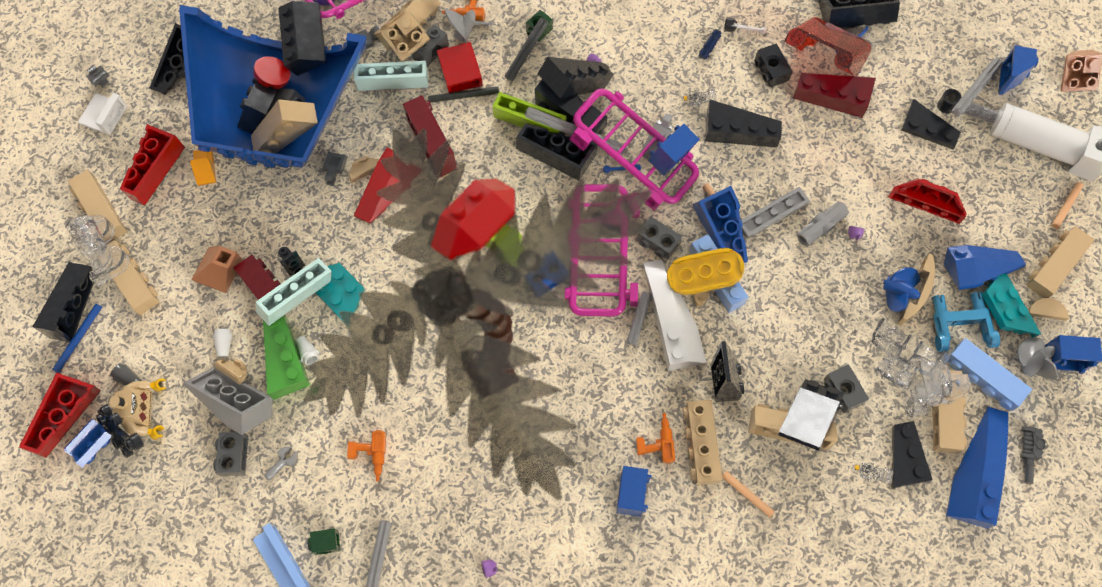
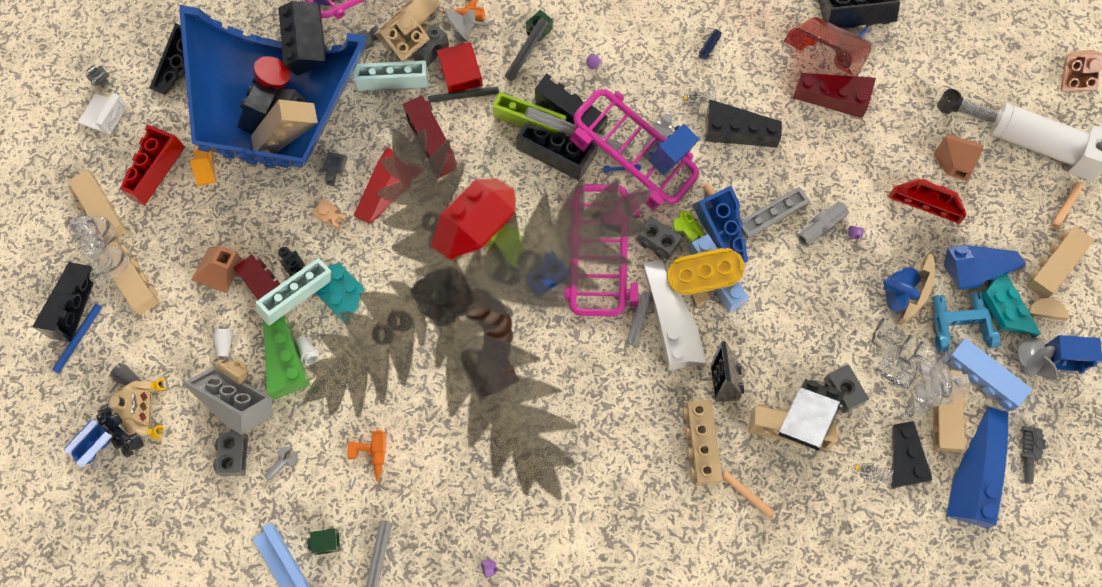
red wedge [19,372,101,458] -> none
tan tile [349,156,379,183] -> none
black wedge [537,57,614,99] -> none
blue container [616,466,652,517] -> none
orange piece [636,413,675,464] -> none
hinge [724,17,767,34] -> none
black brick [754,43,793,88] -> none
black wing [901,99,961,150] -> none
light grey axle [952,57,1003,117] -> none
blue slope [998,45,1039,95] -> none
none -> light nougat plate [312,199,347,229]
none -> lime plate [673,211,705,243]
none -> nougat slope [934,134,984,181]

